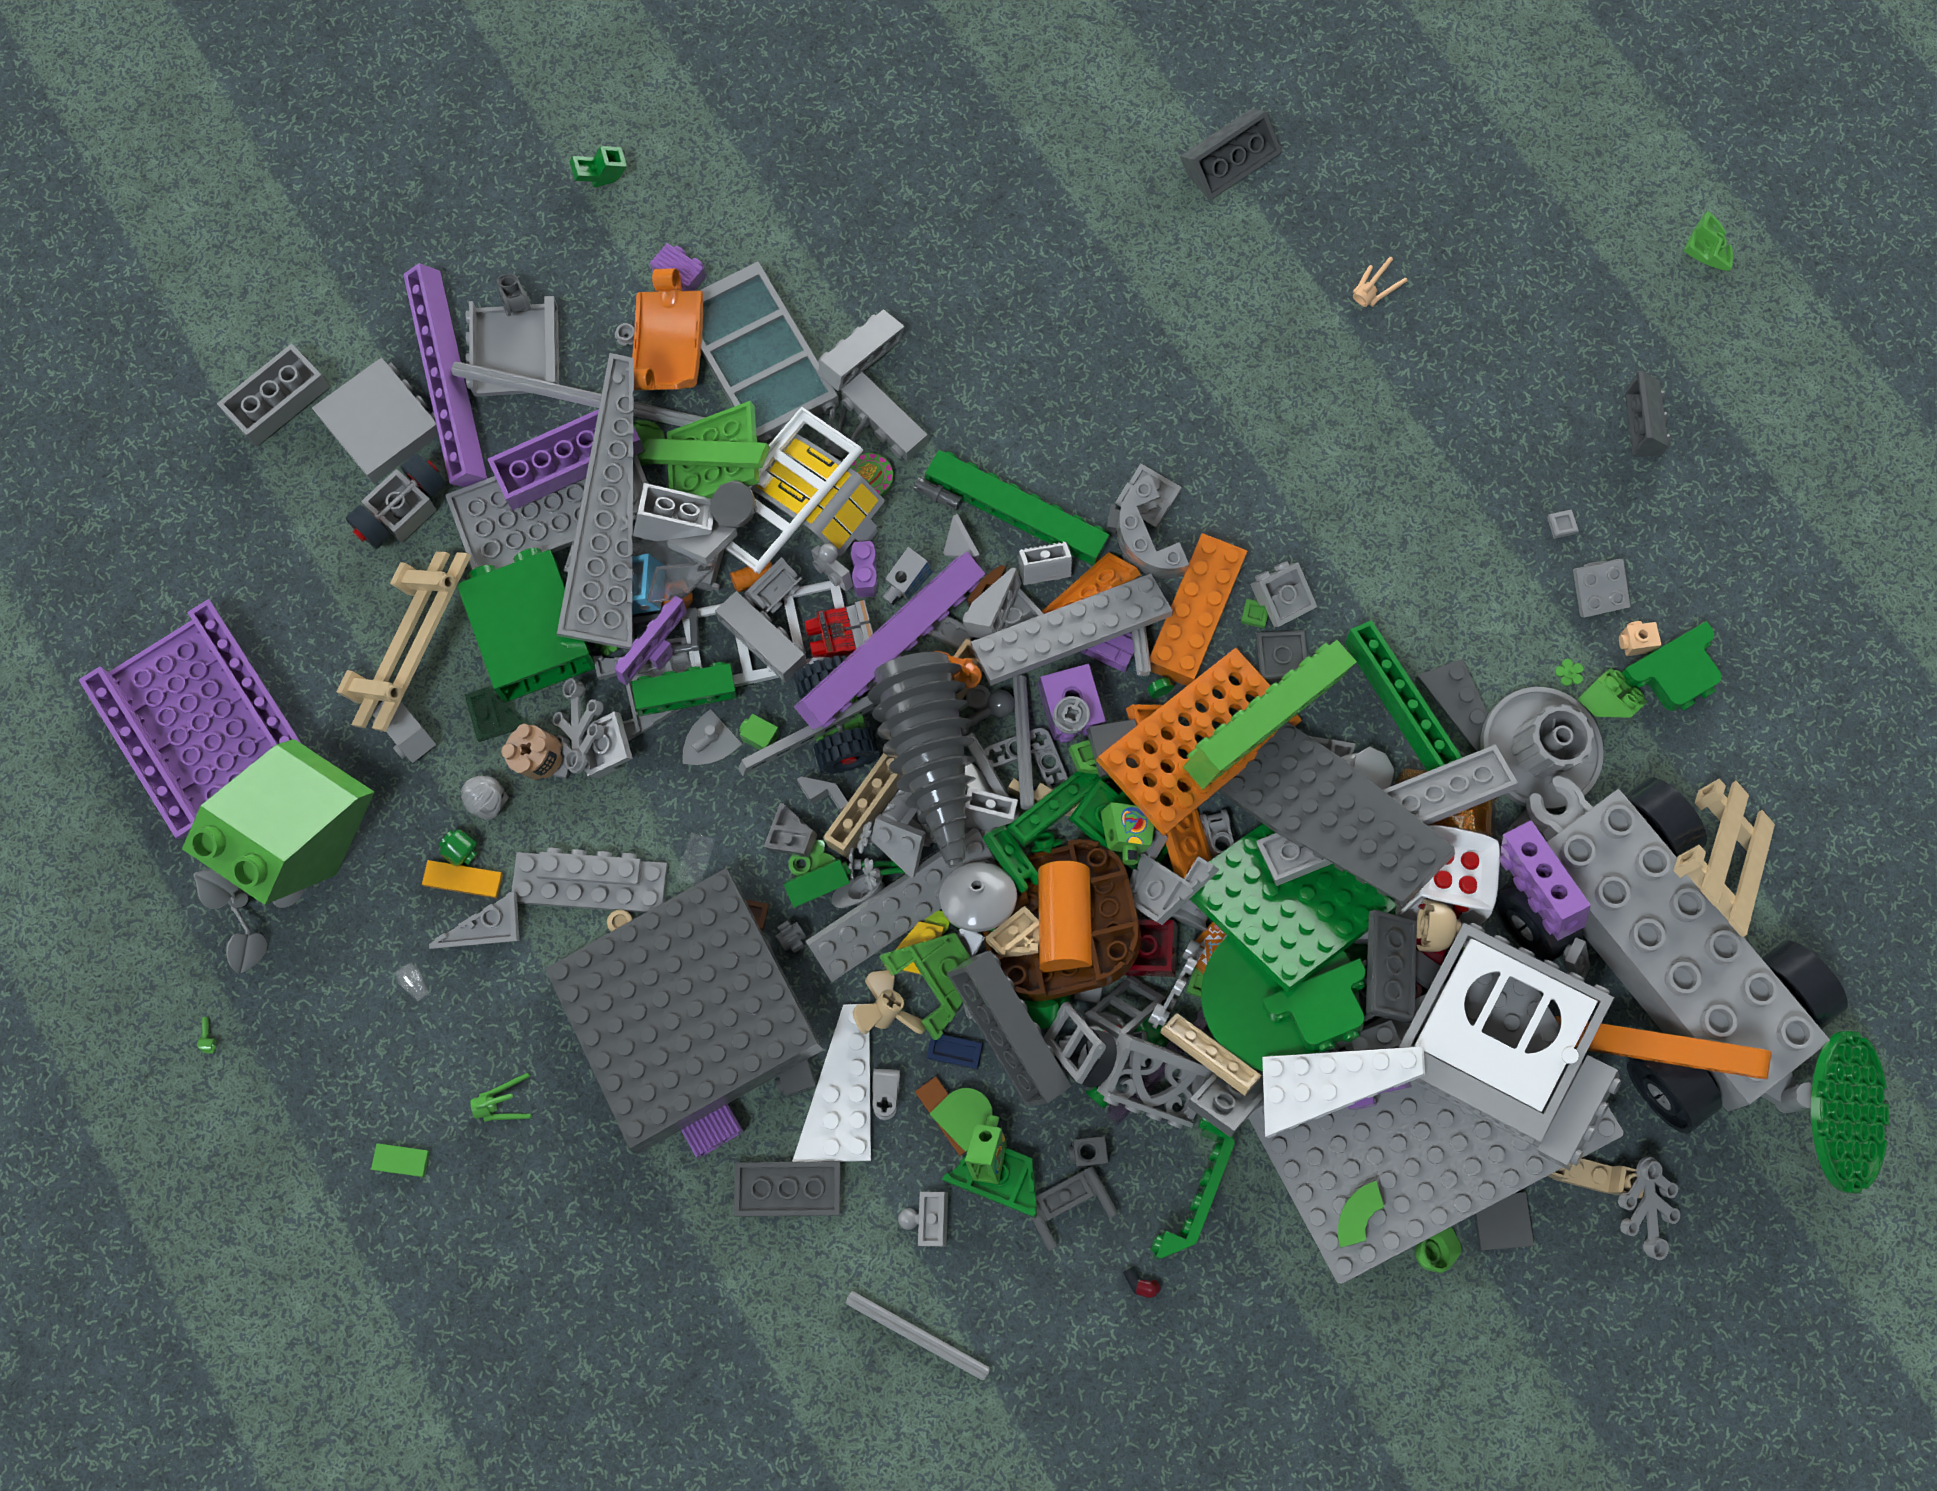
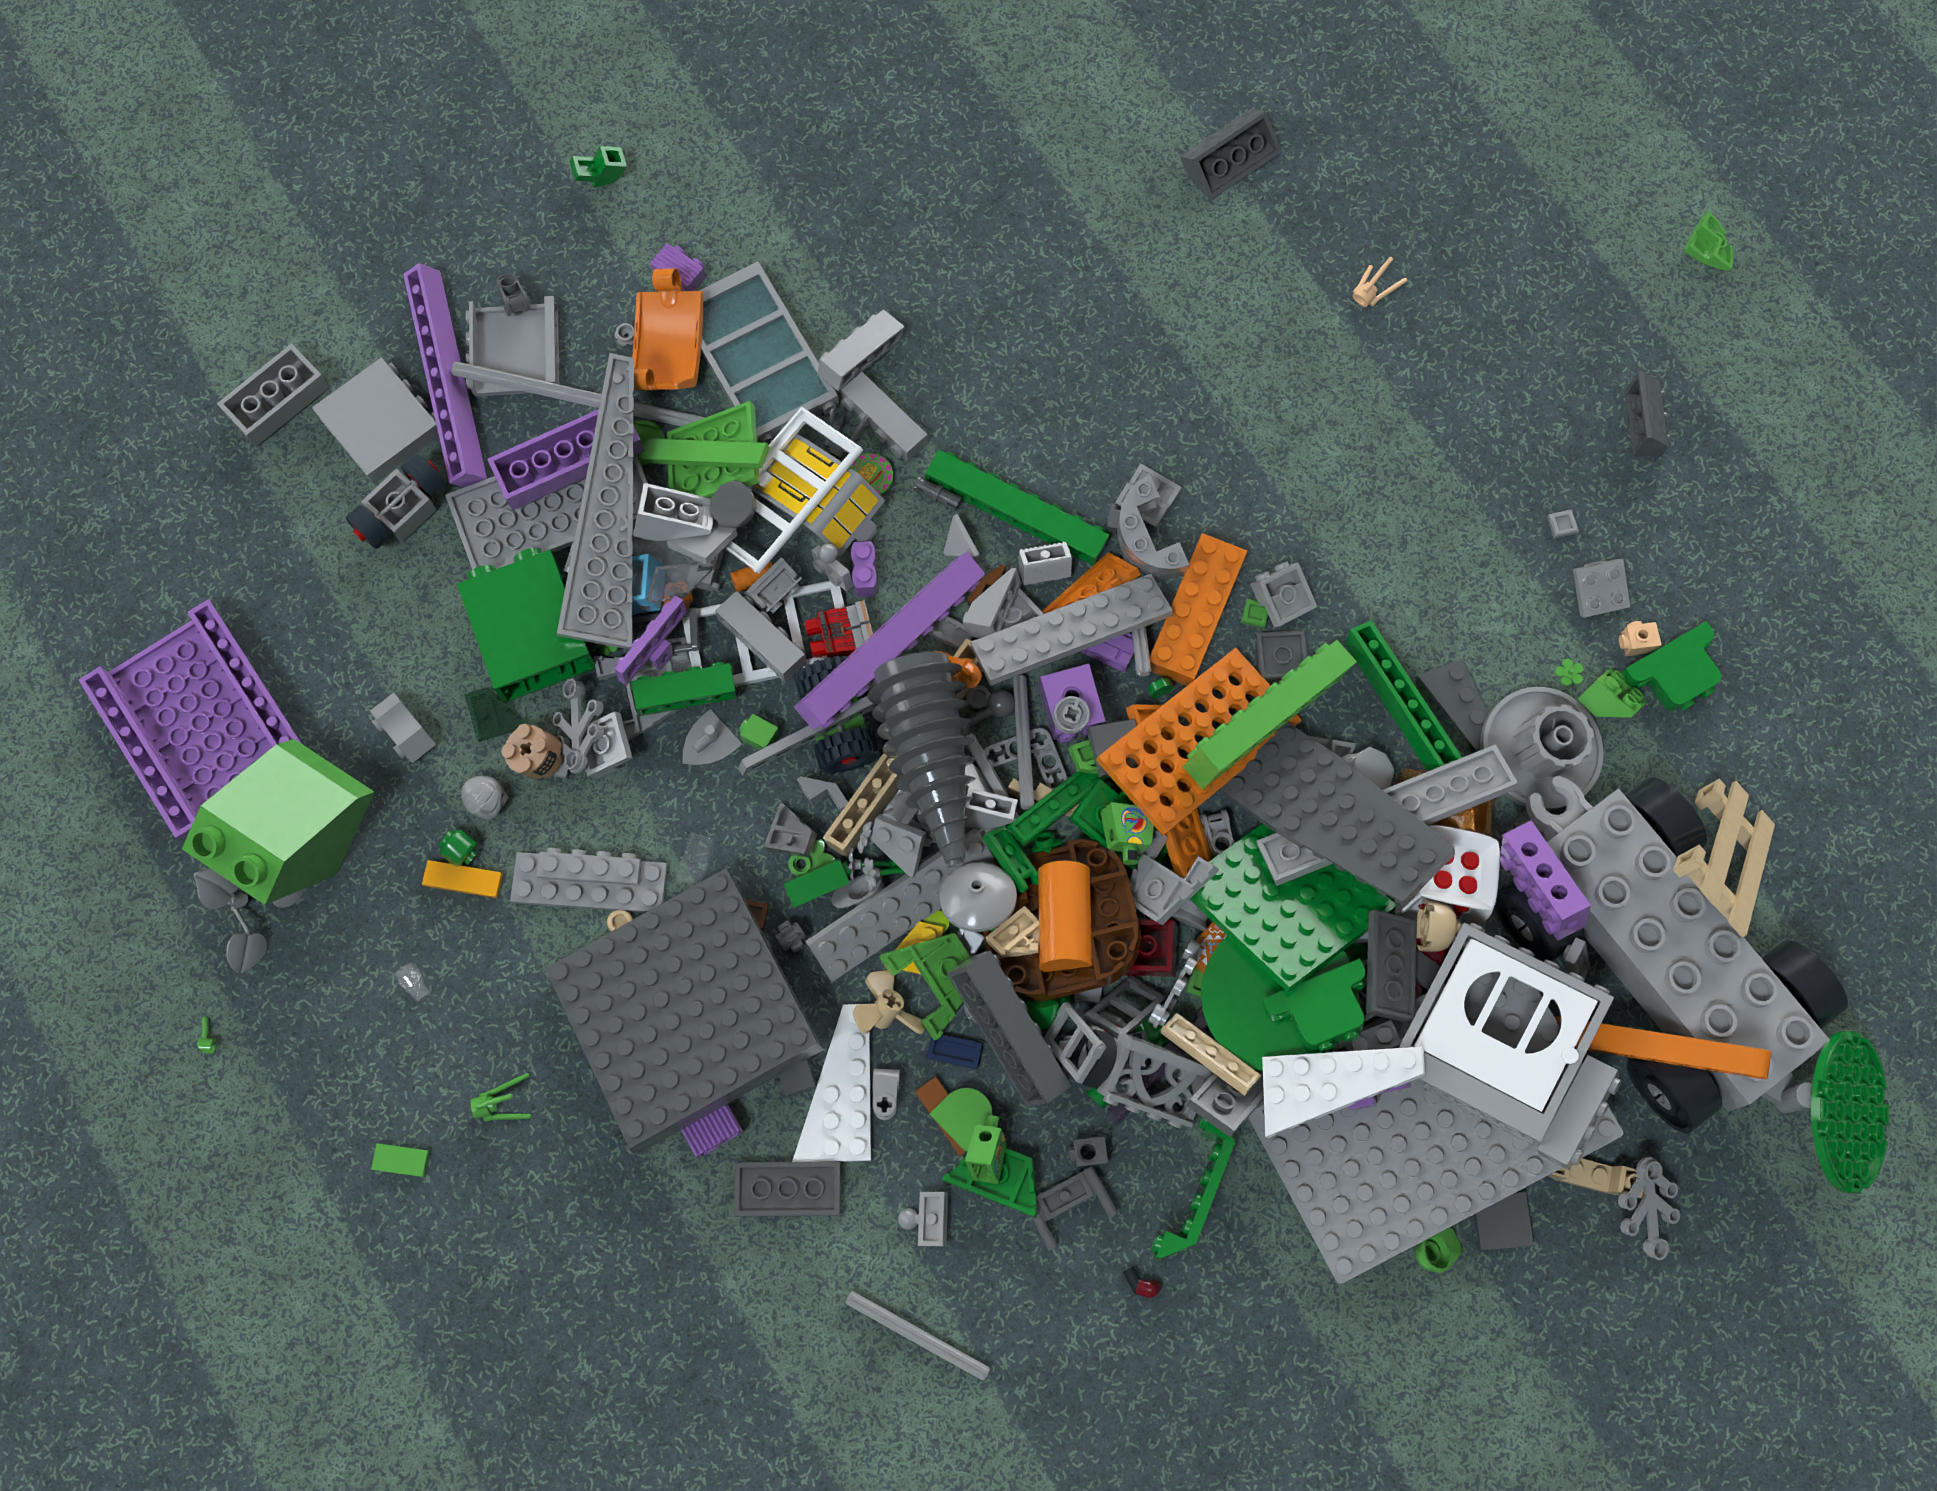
tan fence [337,551,471,732] -> none
light grey wing [429,892,520,949] -> none
light grey torso [882,547,933,606] -> none
bright green tile [1338,1181,1384,1248] -> none

